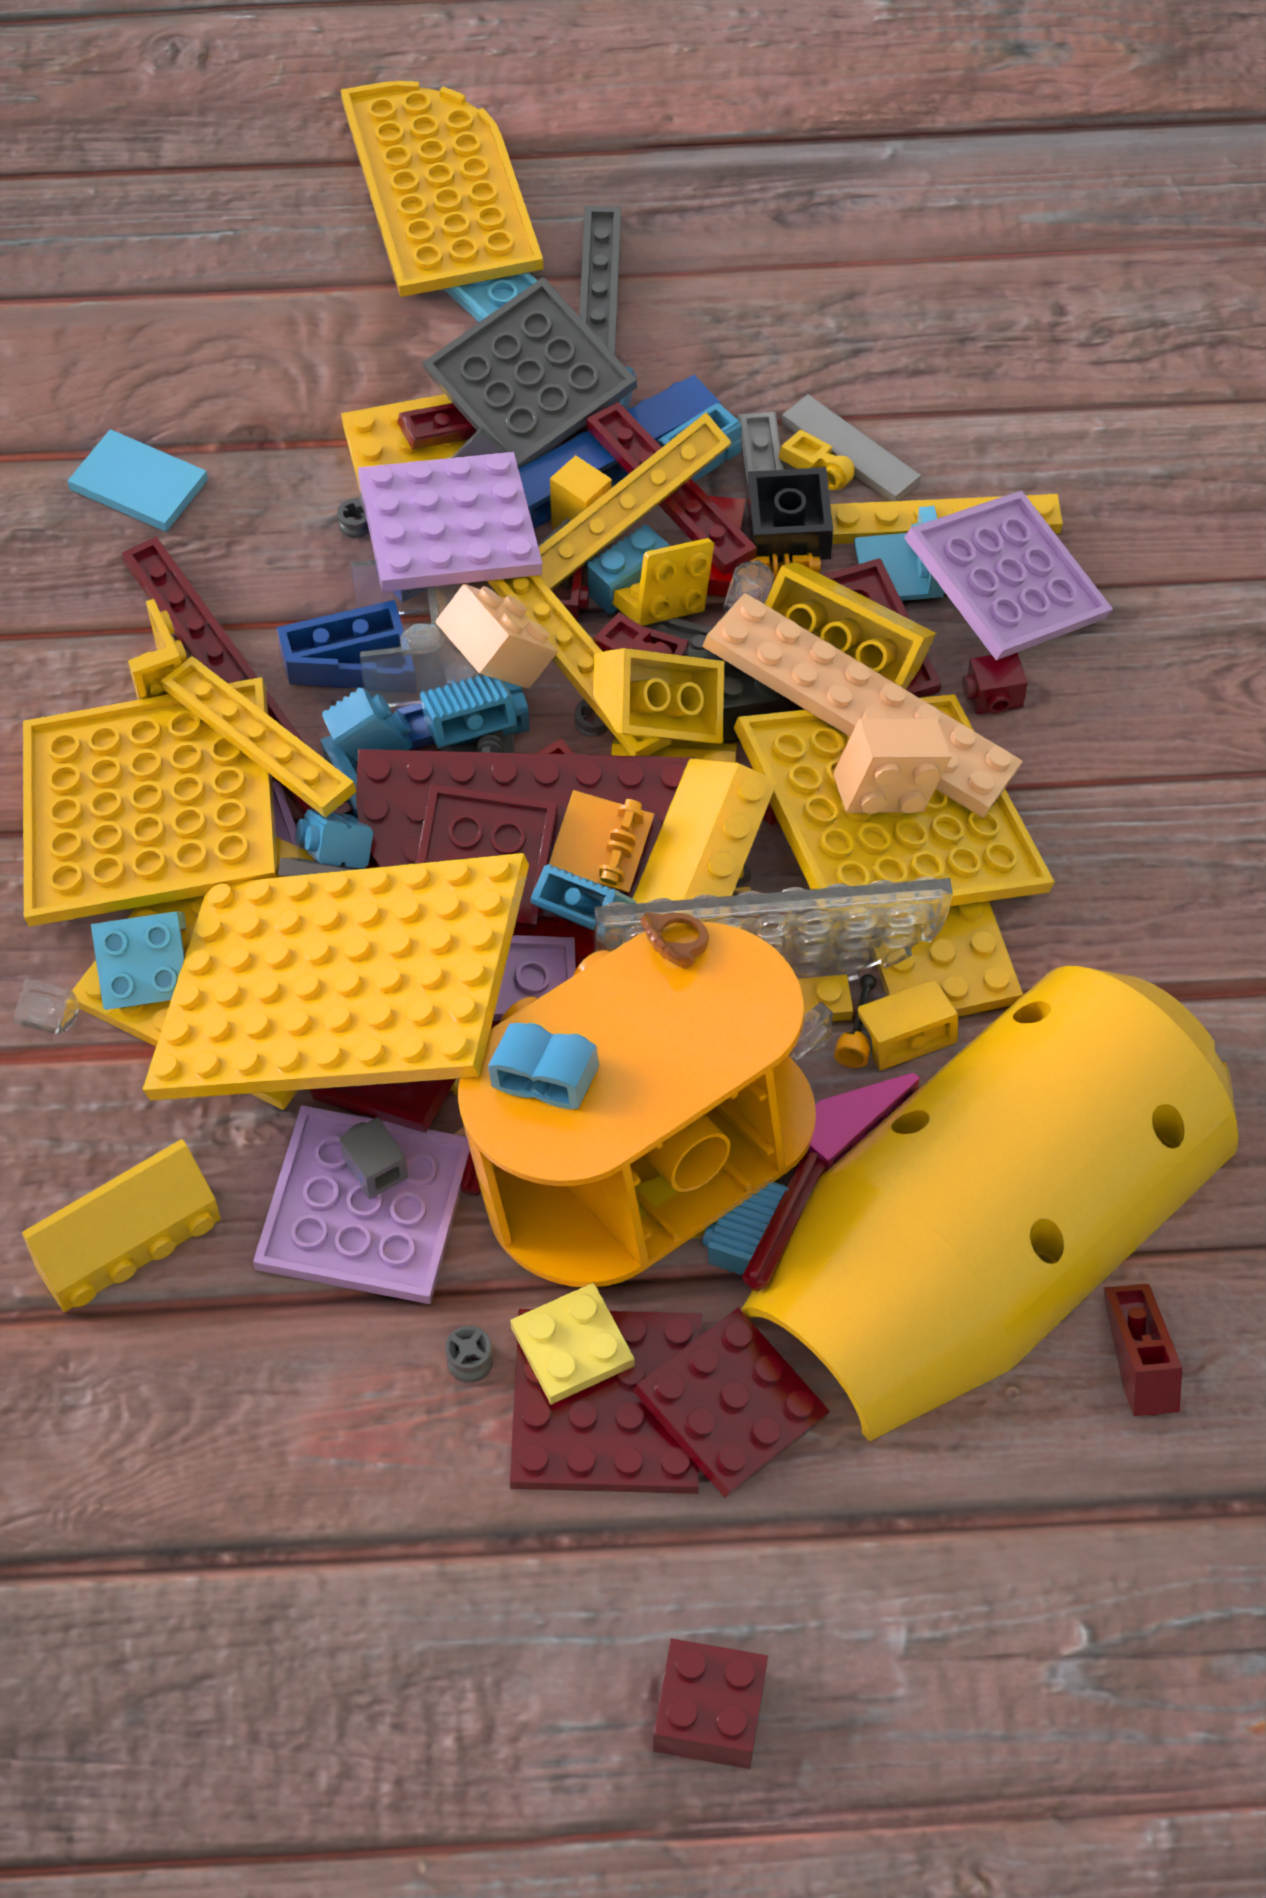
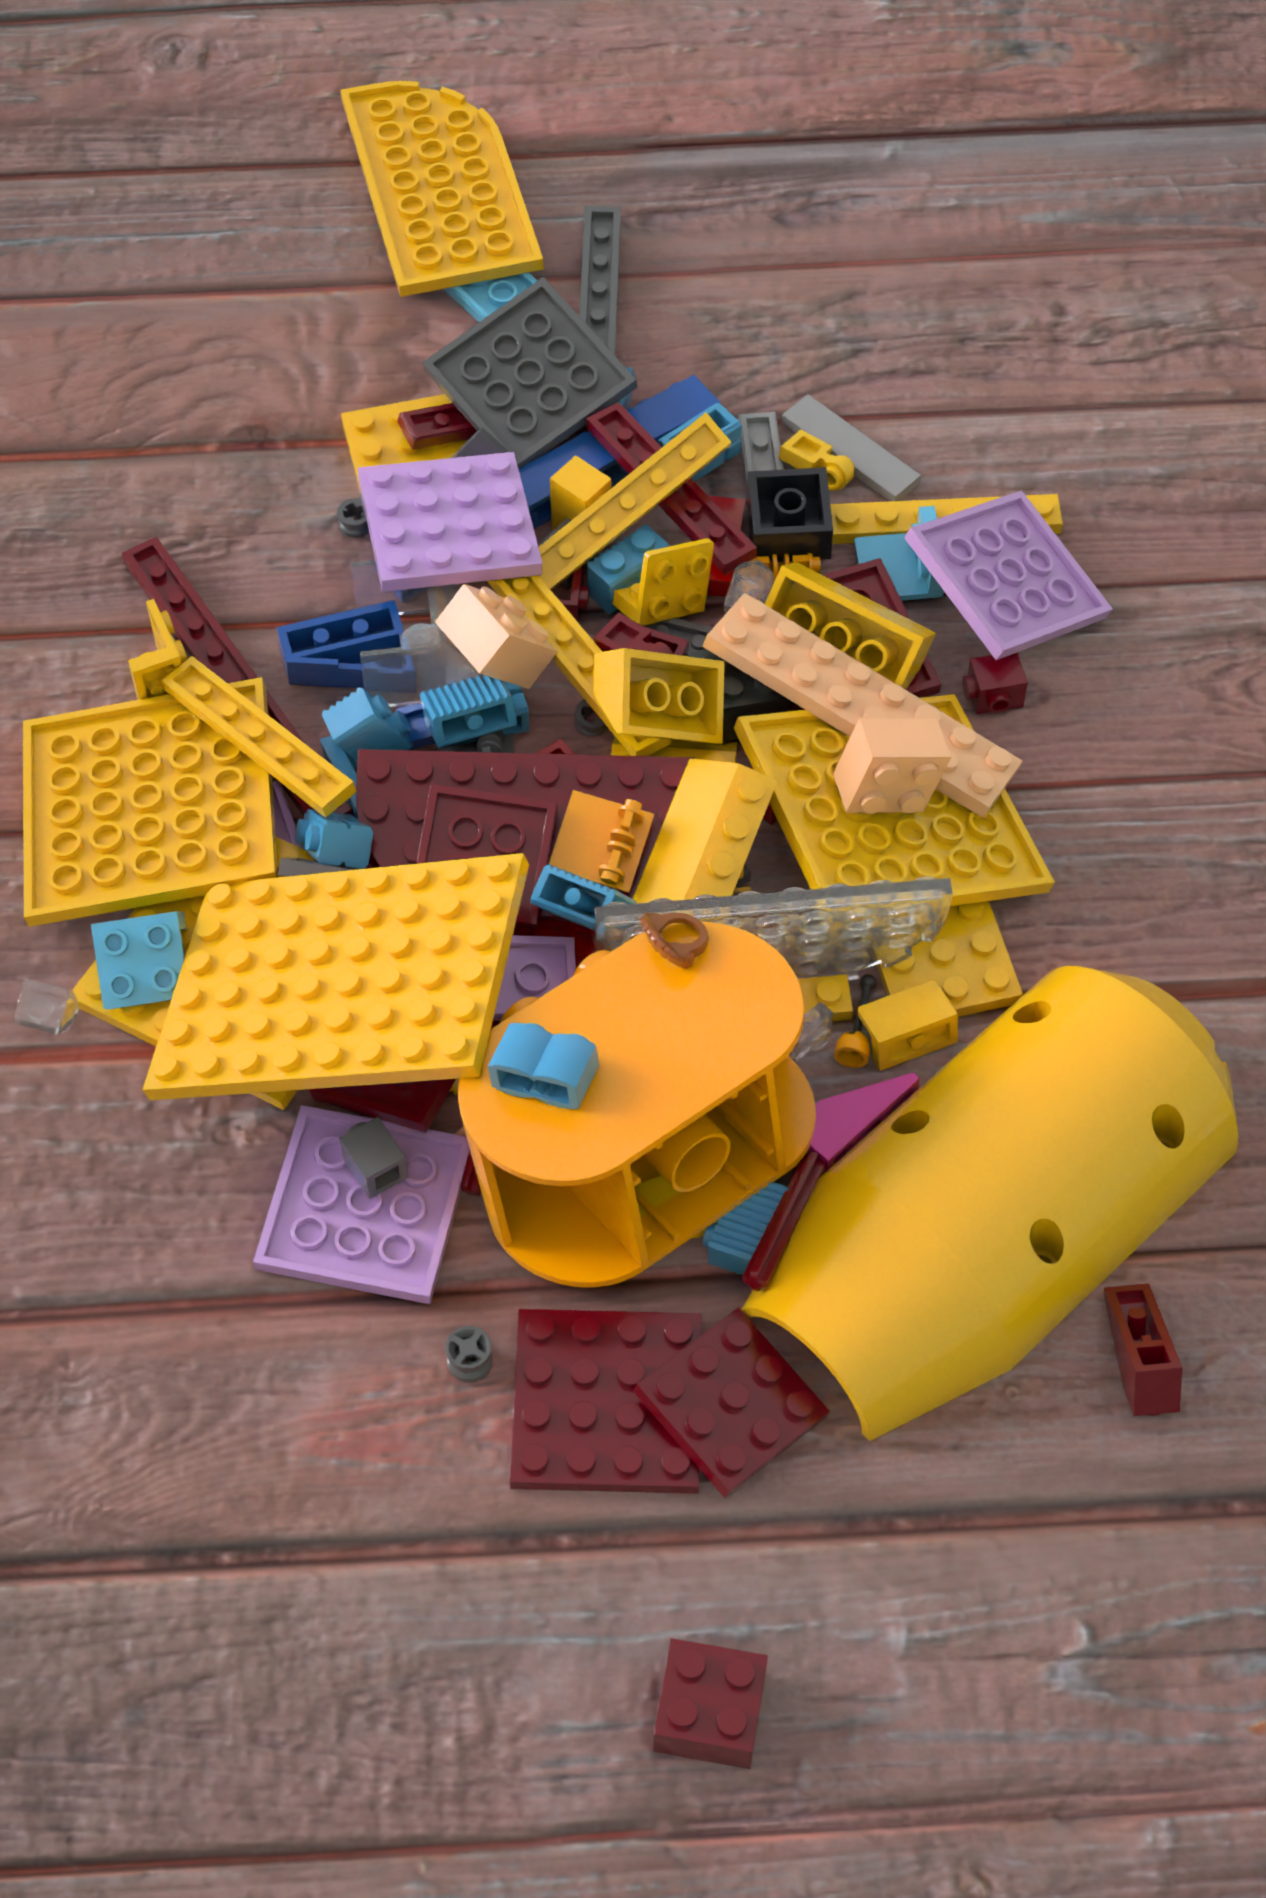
yellow slope [22,1139,221,1312] -> none
medium azure tile [68,429,208,532] -> none
light yellow plate [510,1283,635,1404] -> none

